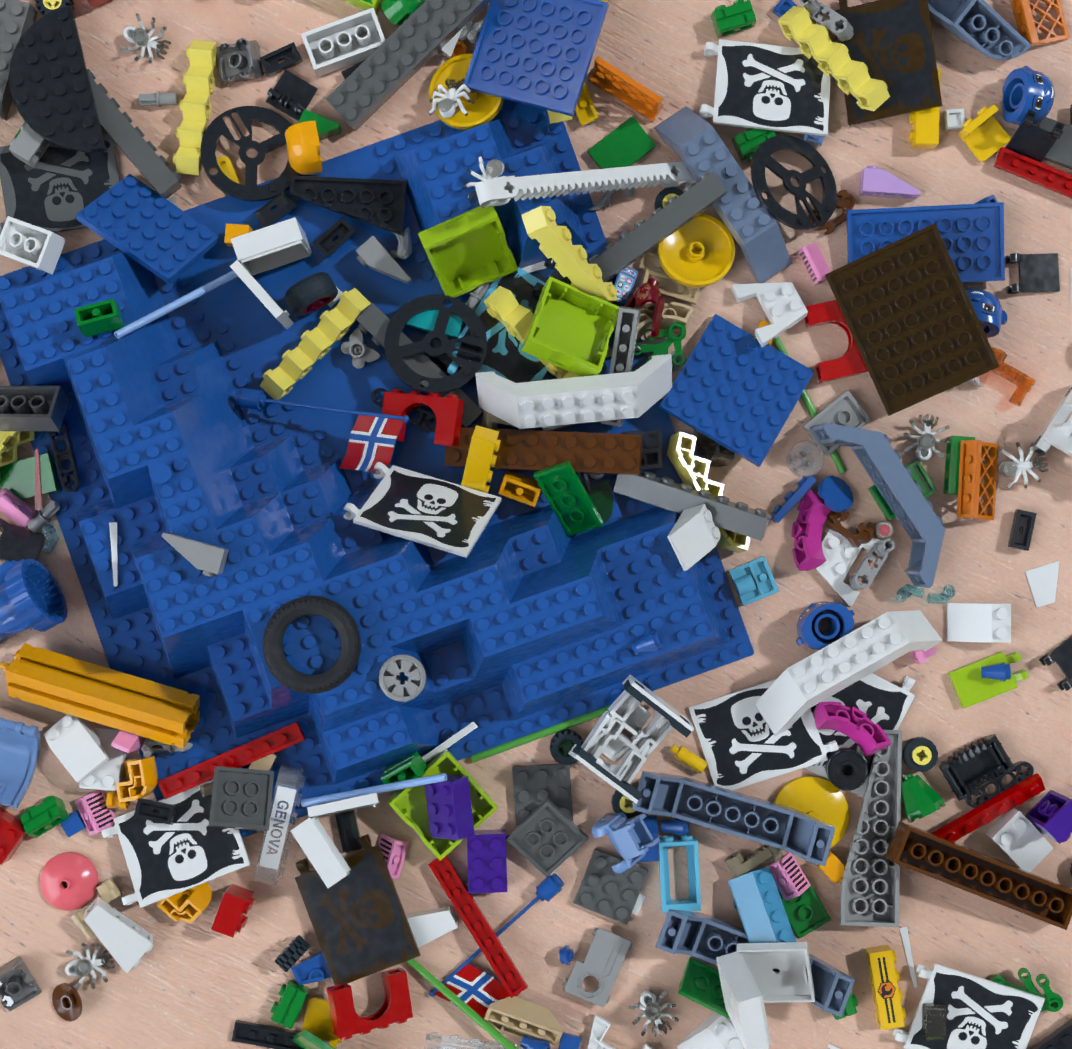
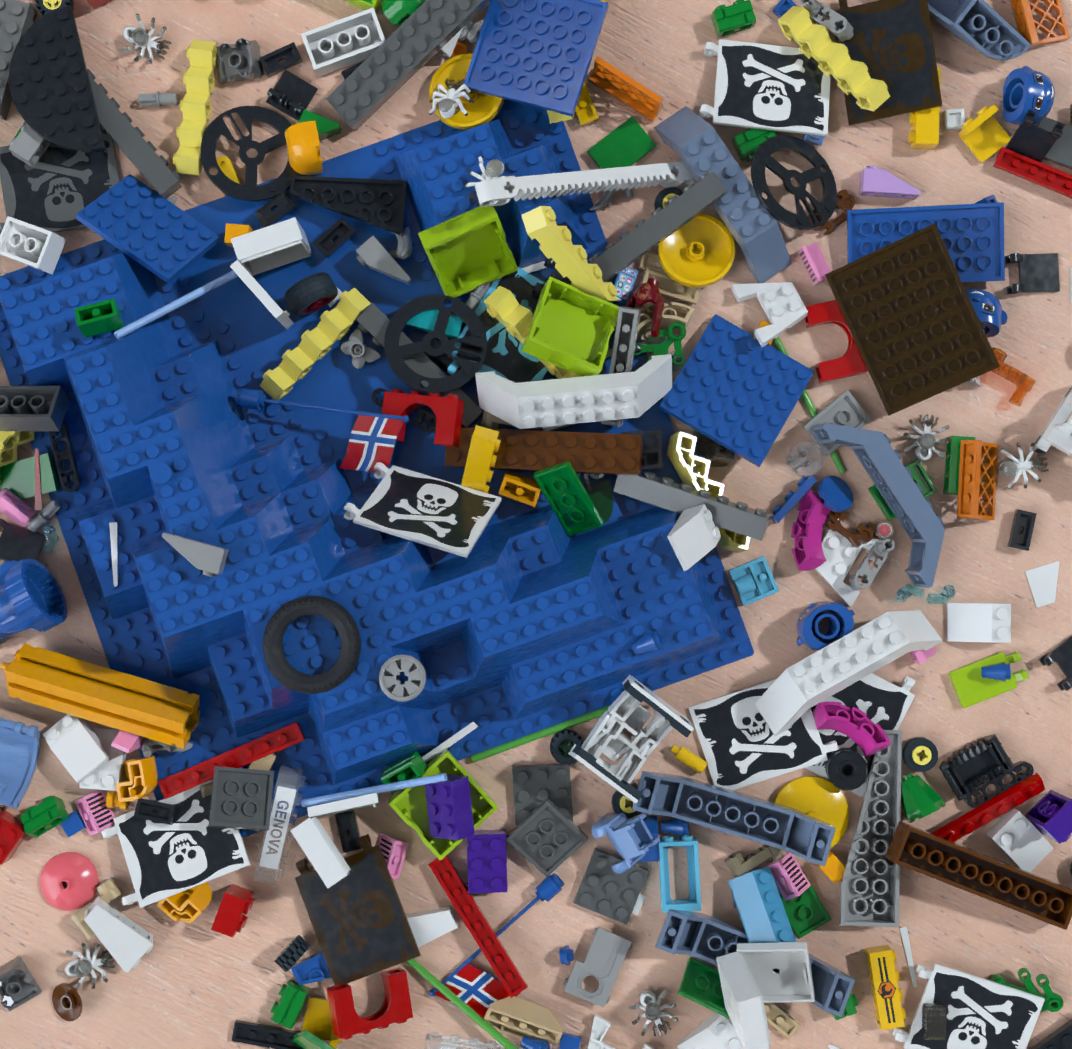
none -> tan tile [764,1003,801,1040]

